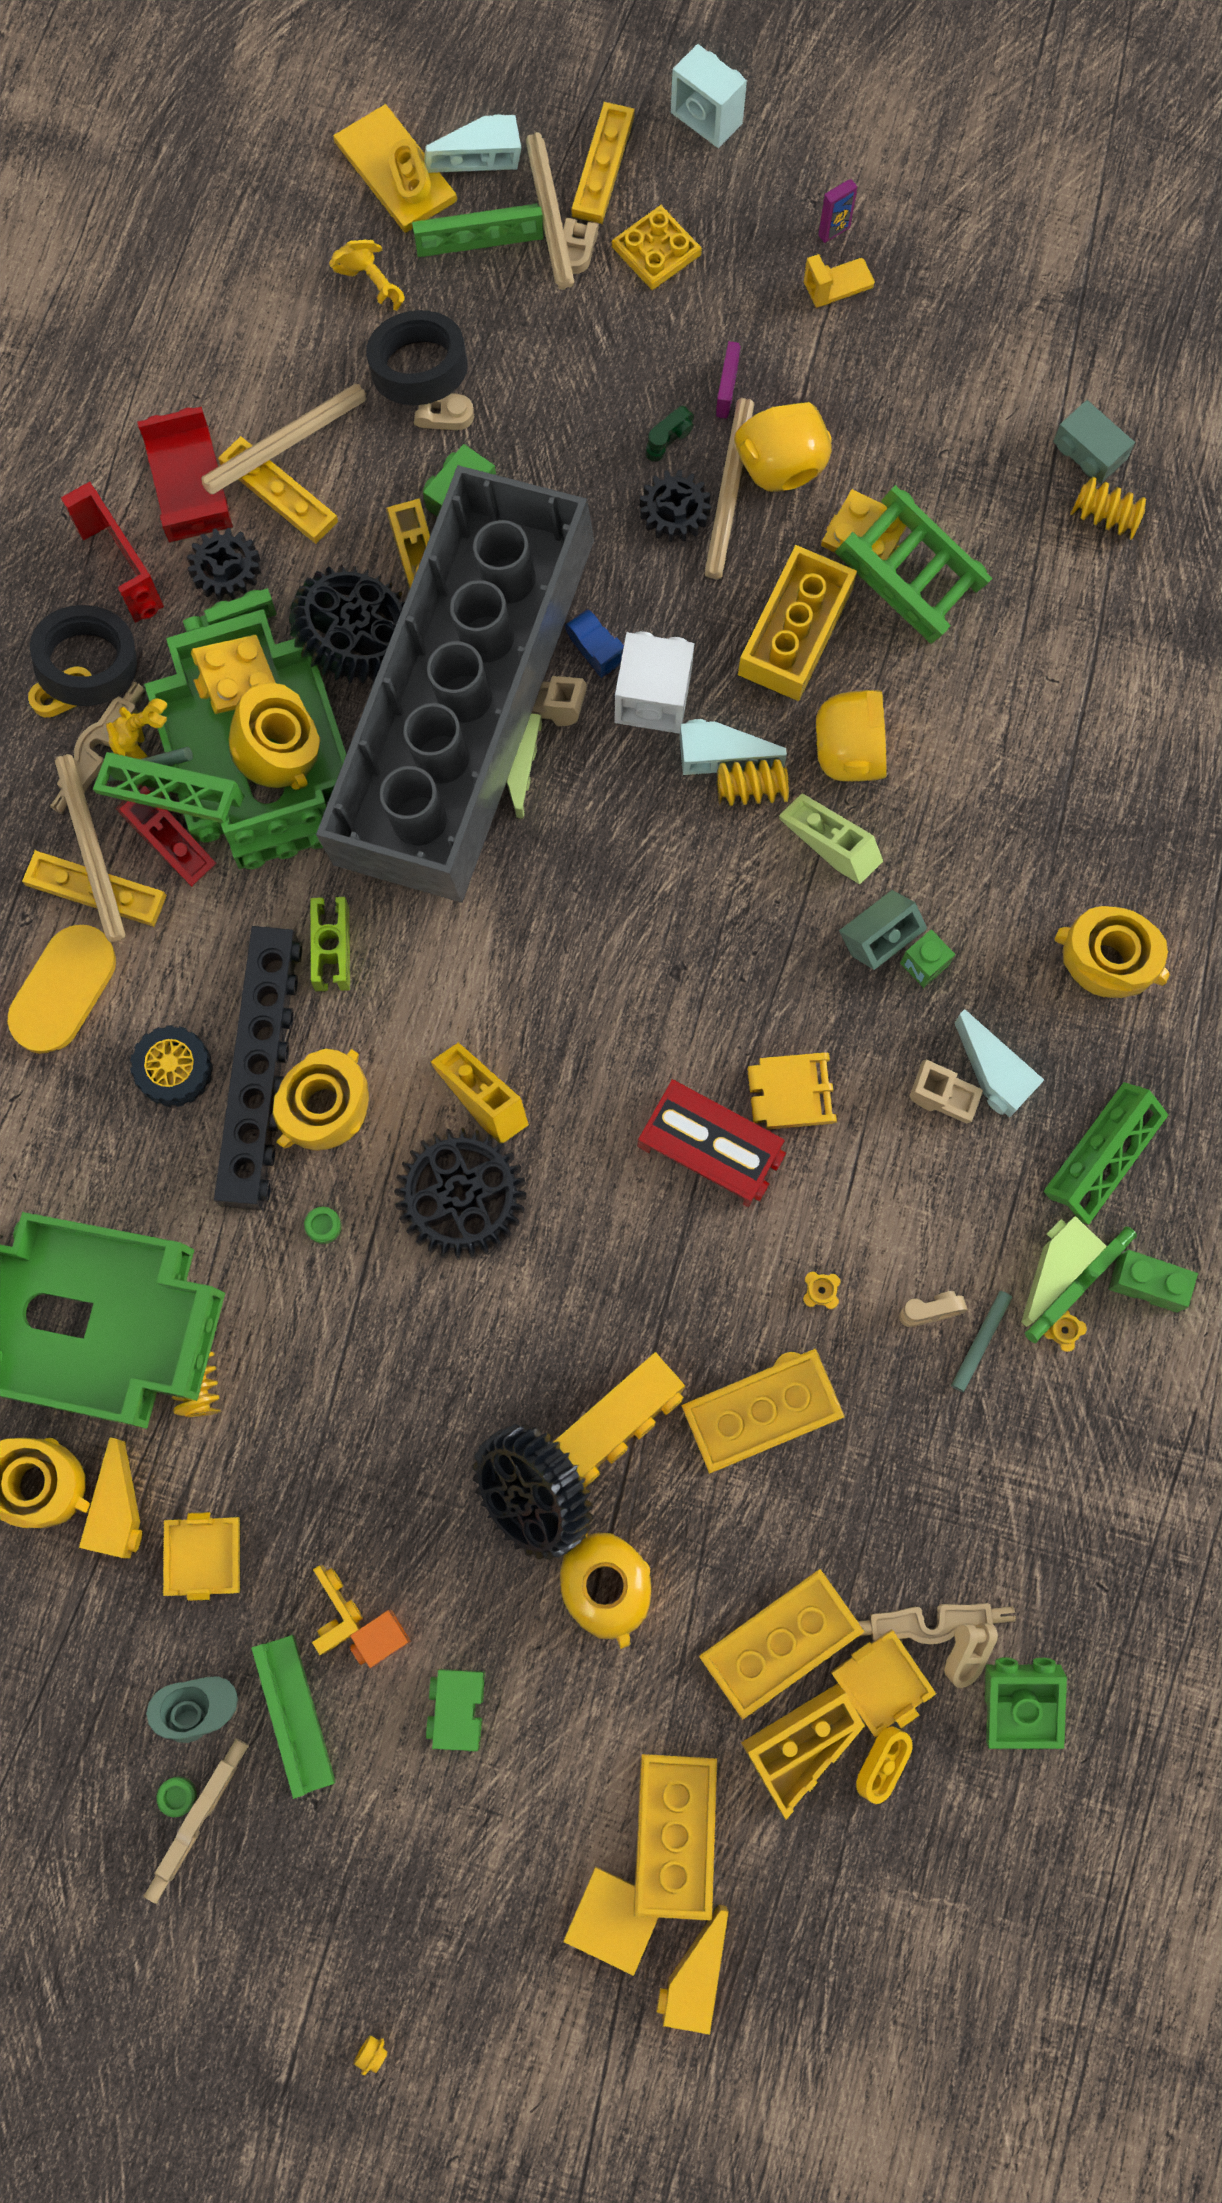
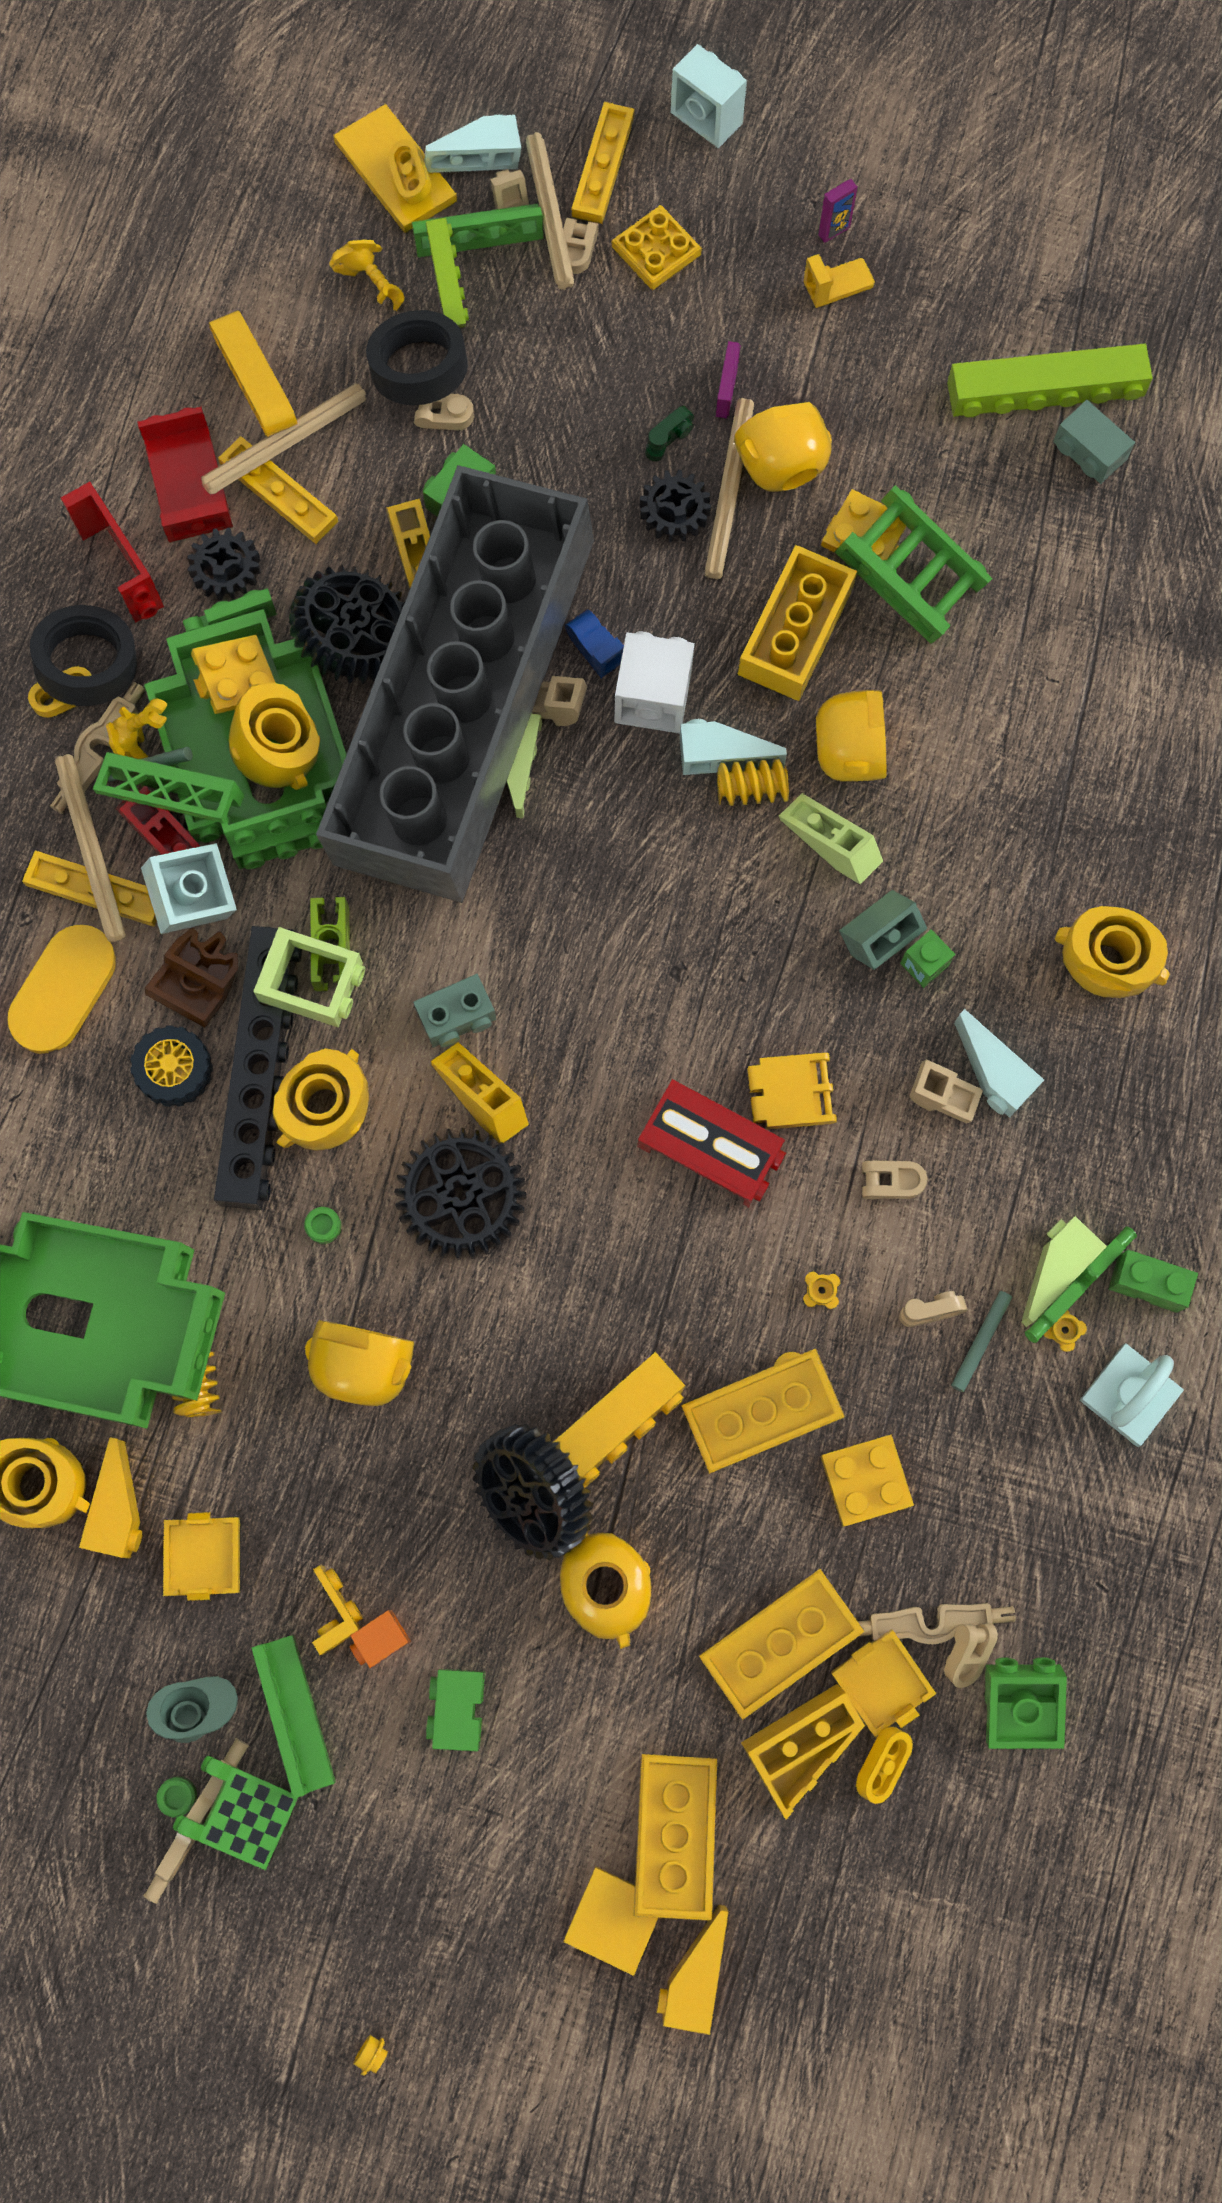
bright green fence [1043,1082,1168,1225] -> none
yellow piece [1070,477,1146,540] -> none
none -> light aqua brick [141,843,237,934]
none -> reddish brown plate [145,927,238,1028]
none -> bright green flag [173,1756,298,1870]
none -> yellow beam [209,310,298,437]
none -> yellowish green window [253,927,365,1028]
none -> yellow piece [305,1320,414,1406]
none -> sand green brick [413,974,496,1048]
none -> lime piece [426,218,469,328]
none -> tan tile [490,169,529,209]
none -> yellow plate [821,1434,914,1527]
none -> tan plate [862,1161,928,1200]
none -> lime brick [947,343,1153,417]
none -> light aqua tile [1079,1343,1184,1447]

